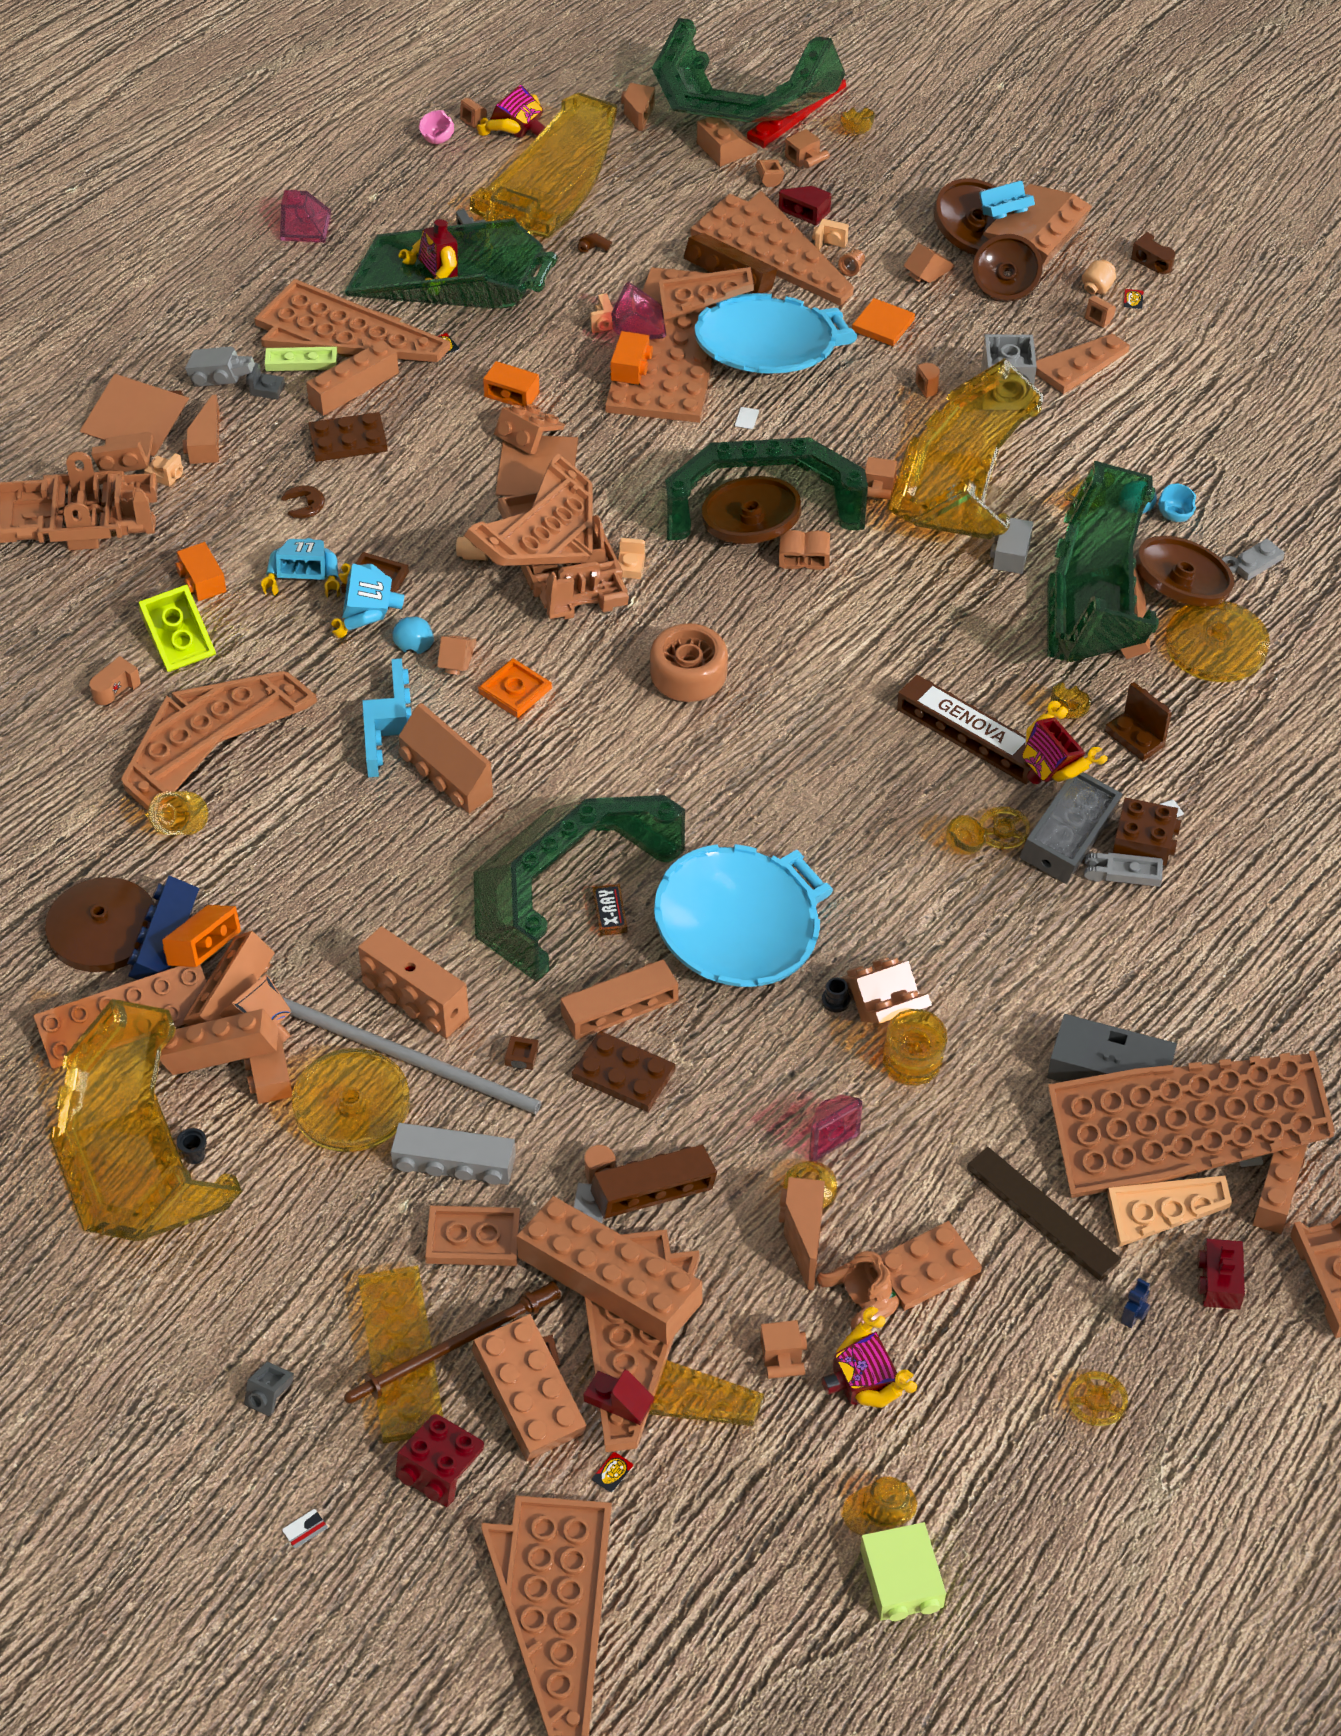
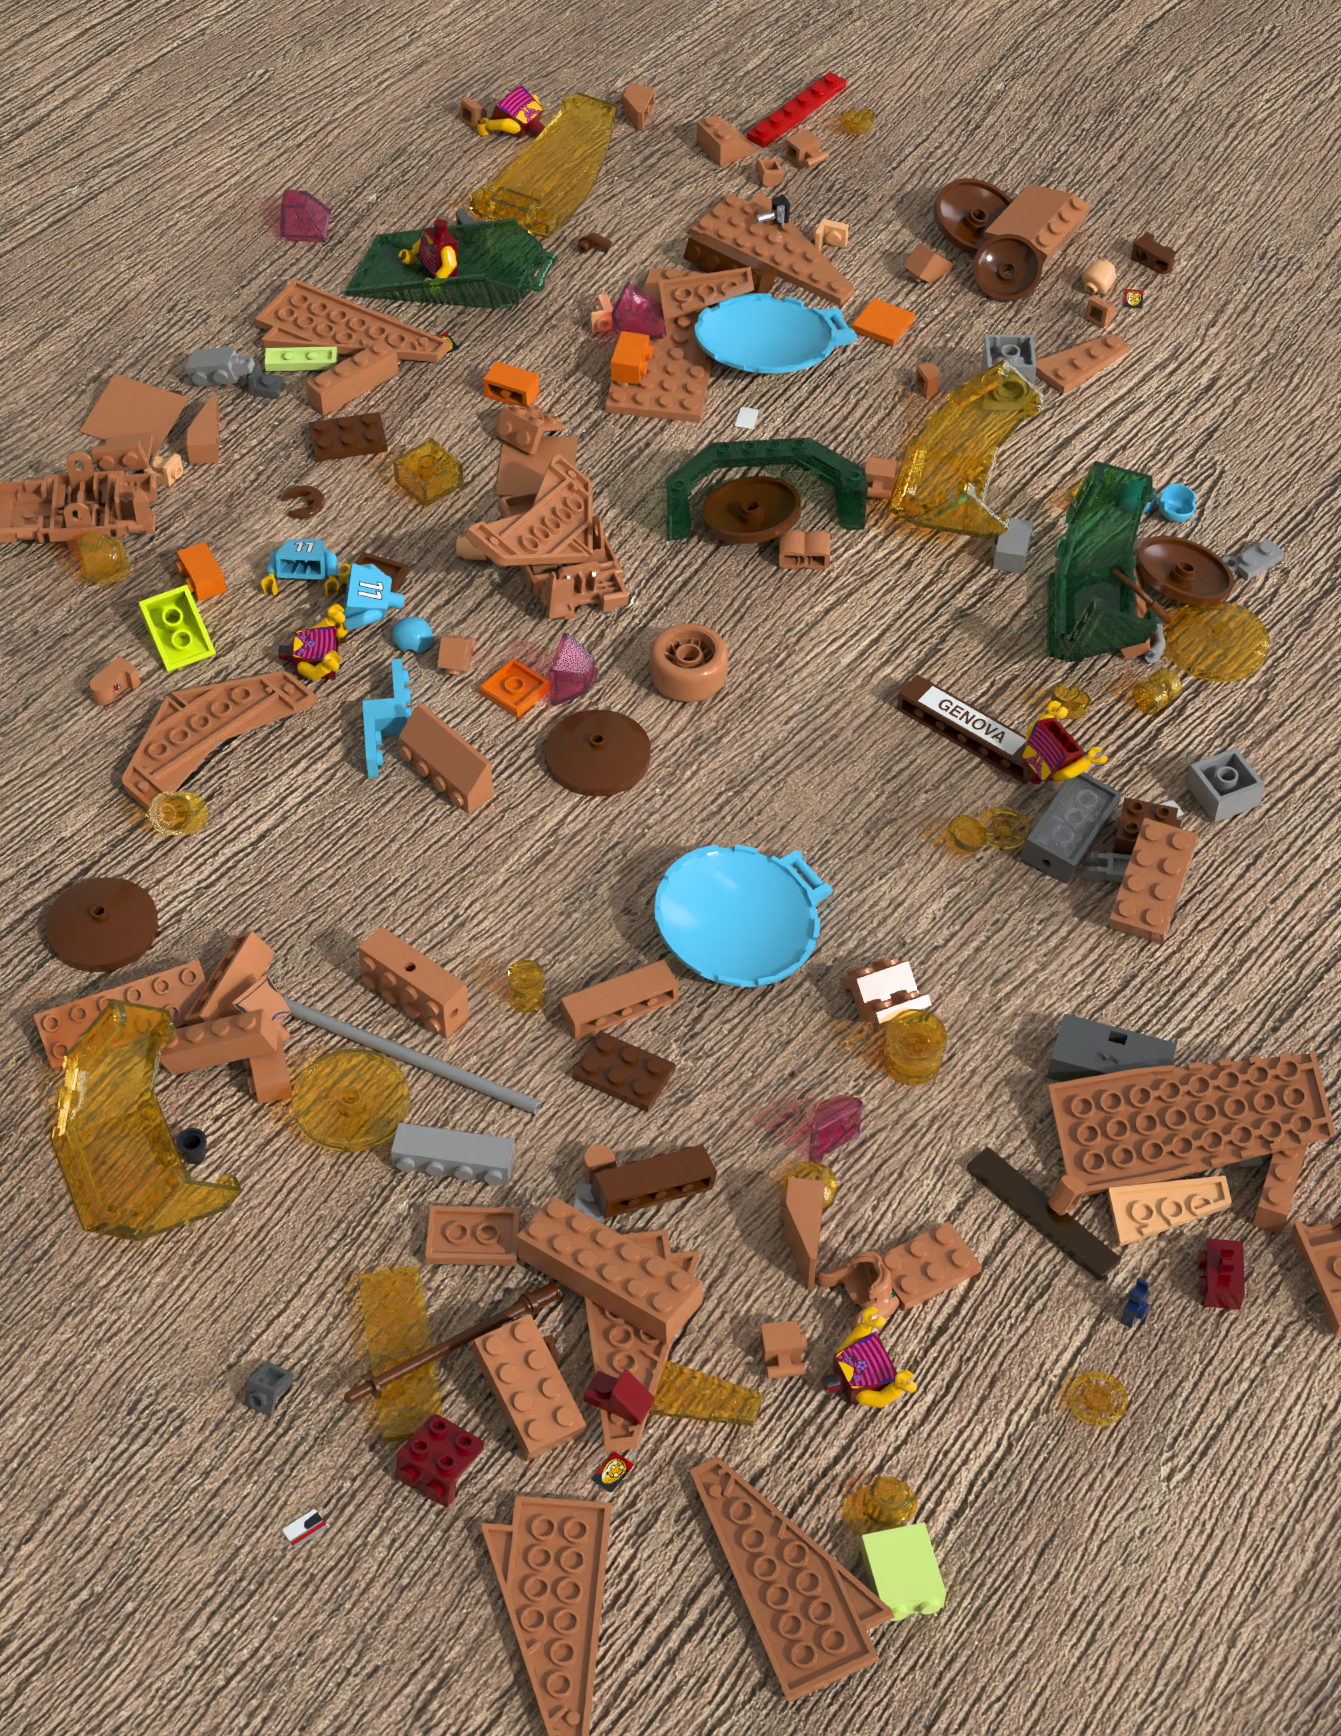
dark blue brick [127,875,200,980] -> none
orange brick [162,905,241,967] -> none
bright pink hair [419,110,454,144] -> none
clear green windscreen [473,795,685,982] -> none
reddish brown plate [504,1036,539,1070] -> none
tile [592,884,628,936] -> none
light nougat bracket [618,538,645,579] -> none
clear green windscreen [652,18,845,123] -> none
dark red slope [778,186,832,226] -> none
black piece [822,978,850,1013] -> none
nougat piece [838,249,865,276] -> none
medium azure bracket [979,181,1035,219] -> none
reddish brown bracket [1105,682,1172,761] -> none
none -> clear yellow helmet [75,531,130,584]
none -> torso [278,604,345,681]
none -> clear yellow brick [393,438,464,508]
none -> clear yellow wheel [507,960,545,1013]
none -> reddish brown dish [545,710,651,797]
none -> clear pink slope [549,632,598,706]
none -> nougat wing [689,1457,895,1703]
none -> black piece [756,194,790,224]
none -> nougat brick [1048,1175,1087,1216]
none -> nougat brick [1109,818,1198,945]
none -> reddish brown piece [1112,569,1171,624]
none -> clear yellow wheel [1132,667,1183,715]
none -> light grey piece [1145,617,1166,664]
none -> light grey brick [1186,748,1265,823]

